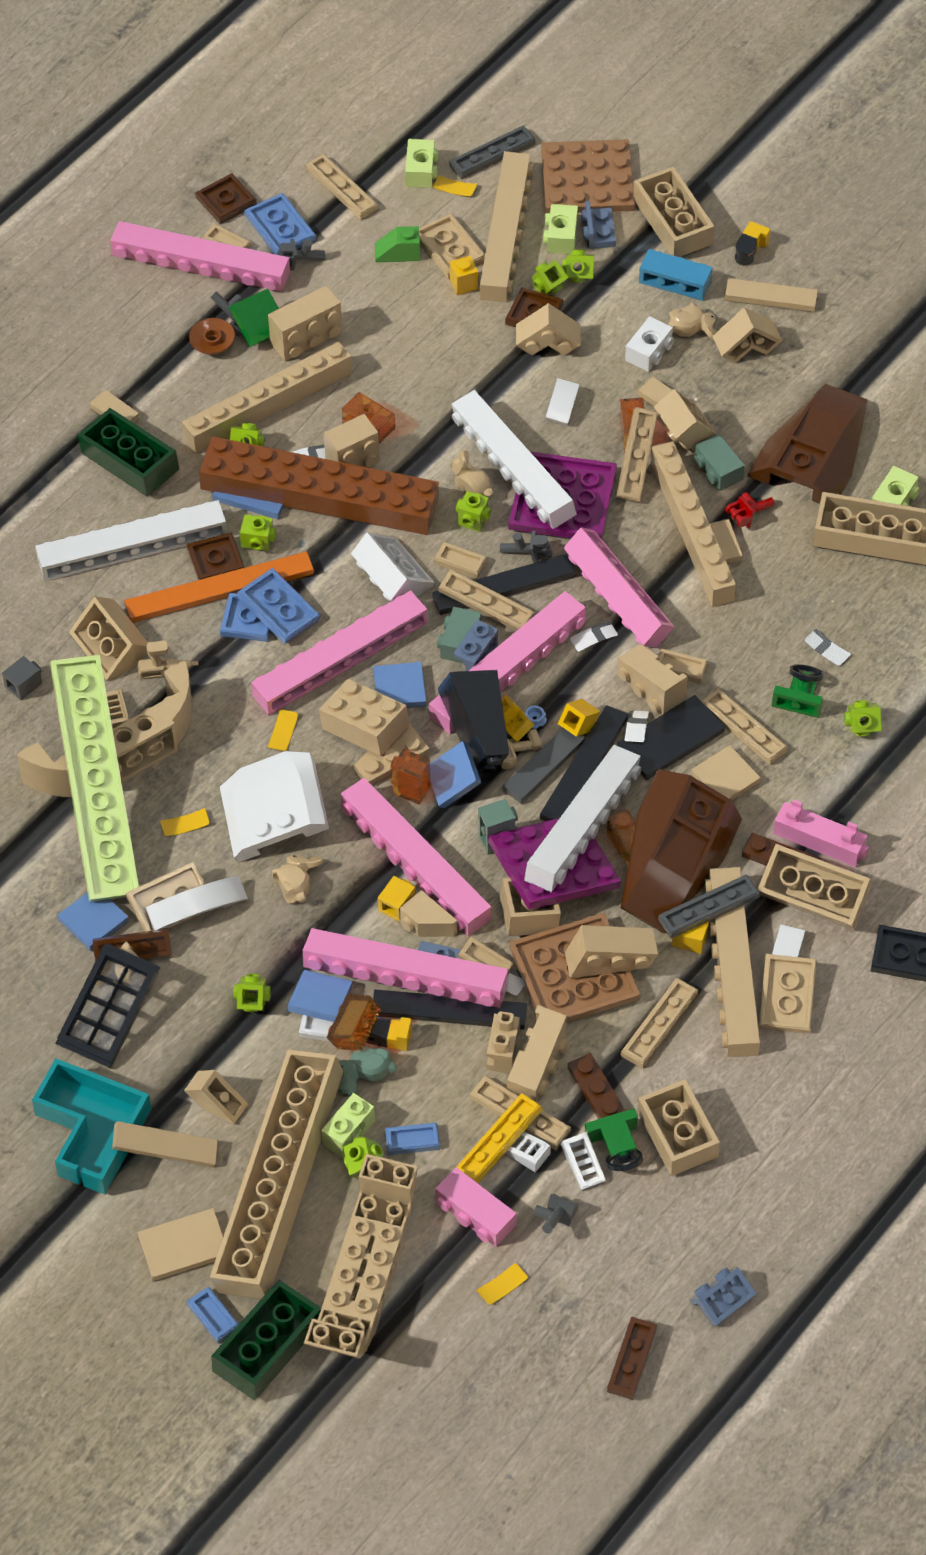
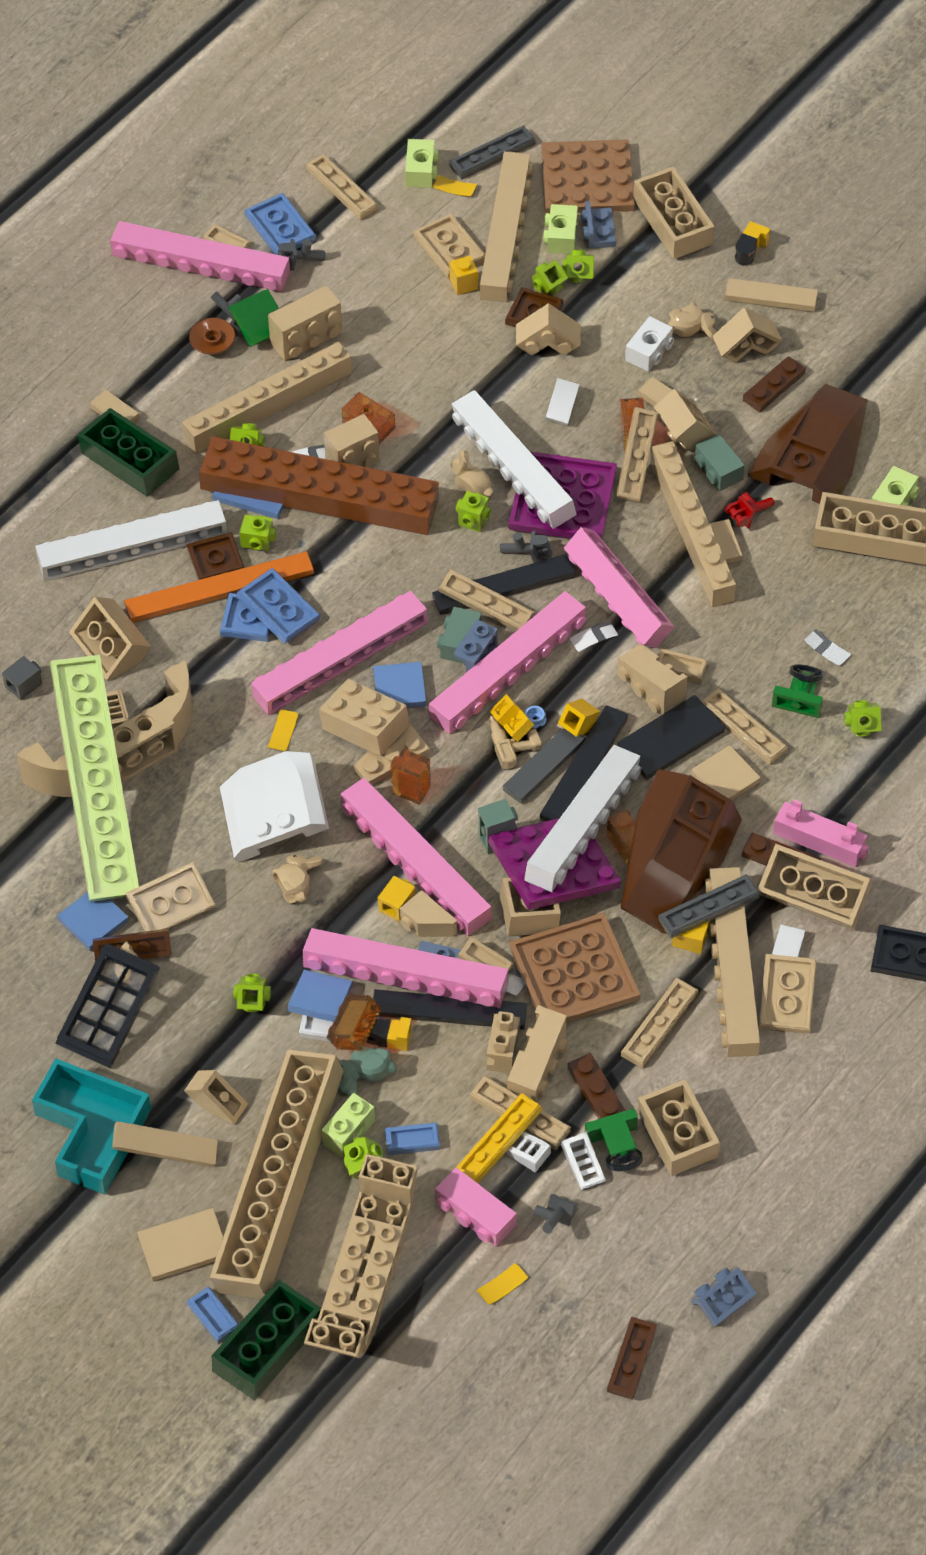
tan piece [138,641,199,679] -> none
white slope [145,876,248,930] -> none
yellow sticker [160,808,210,836] -> none
reddish brown tile [195,173,257,224] -> none
white slope [351,532,436,602] -> none
bright green slope [375,226,420,263] -> none
medium blue tile [426,741,481,808] -> none
tan tile [434,542,487,579] -> none
black slope [438,670,509,773] -> none
tan wedge [565,925,658,978] -> none
white sticker [625,710,649,742] -> none
dark azure brick [639,249,712,301] -> none
none -> reddish brown plate [743,356,806,413]

